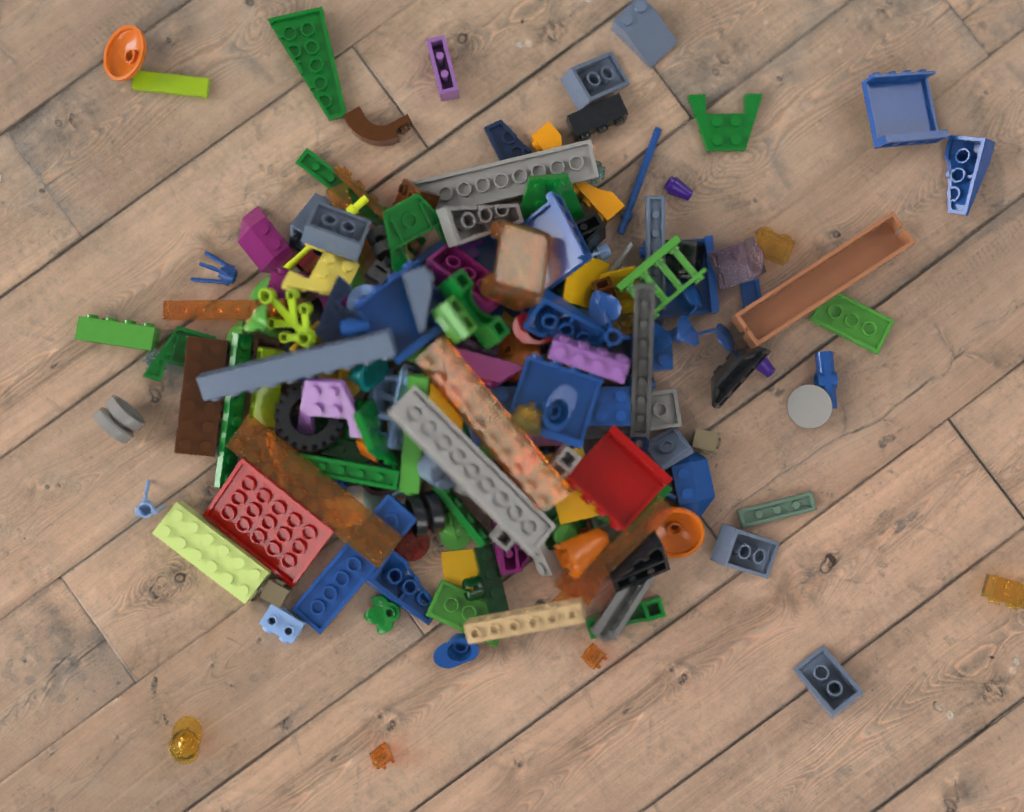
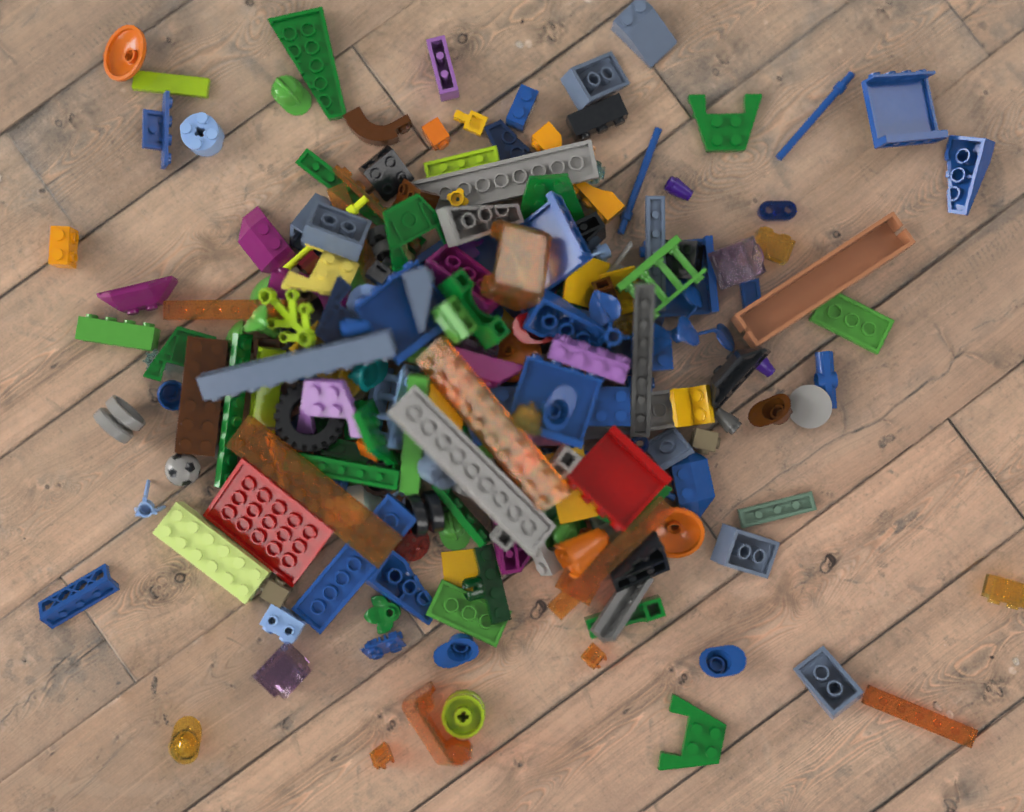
blue plant [190,251,238,286] -> none
tan brick [464,596,586,644] -> none
none -> blue fence [38,564,120,629]
none -> light orange brick [48,226,79,269]
none -> magenta wedge [96,275,178,315]
none -> blue bracket [142,90,173,169]
none -> blue hair [157,380,182,411]
none -> light grey piece [165,453,201,487]
none -> light blue brick [180,112,224,157]
none -> clear purple piece [252,643,312,700]
none -> bright green piece [271,75,312,116]
none -> black bracket [358,145,414,202]
none -> blue hinge [360,630,407,660]
none -> clear orange windscreen [402,681,473,766]
none -> orange brick [421,117,451,151]
none -> lime tile [423,145,500,178]
none -> lime wheel [442,689,485,739]
none -> yellow plate [446,188,469,207]
none -> yellow plate [453,110,488,137]
none -> blue brick [506,84,539,132]
none -> green wing [657,693,726,771]
none -> yellow bracket [670,384,715,428]
none -> blue piece [699,645,746,678]
none -> dark grey cone [714,407,742,435]
none -> reddish brown piece [748,394,793,427]
none -> clear blue plate [758,201,797,221]
none -> blue bar [776,71,855,161]
none -> clear orange tile [861,684,978,749]

